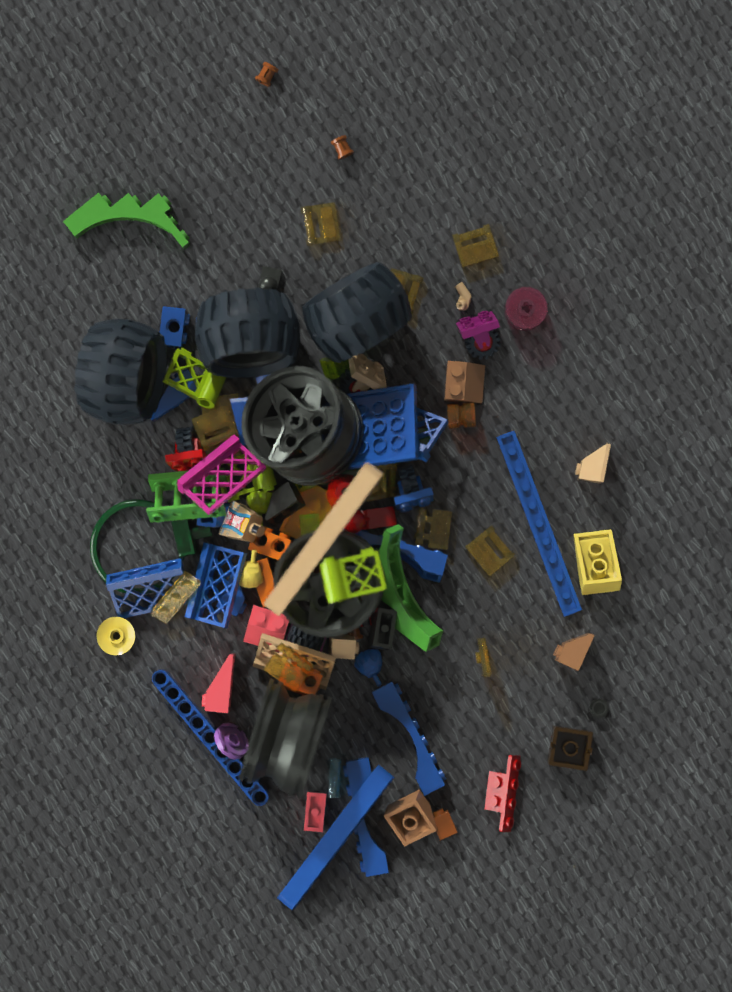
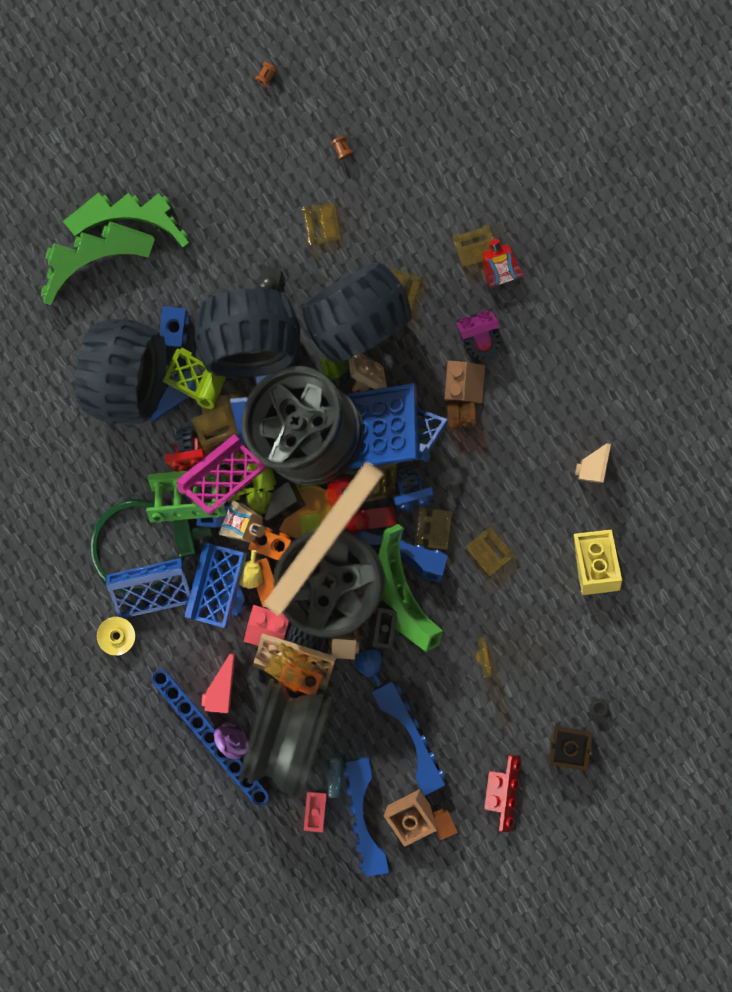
clear yellow plate [151,571,201,624] -> none
blue beam [277,765,394,911] -> none
lime piece [319,547,386,603] -> none
tan arm [455,282,472,311] -> none
blue plate [496,431,582,617] -> none
clear pink wheel [504,287,547,331] -> none
medium nougat slope [553,633,595,671] -> none
none -> bright green arch [41,221,155,305]
none -> torso [482,239,524,288]

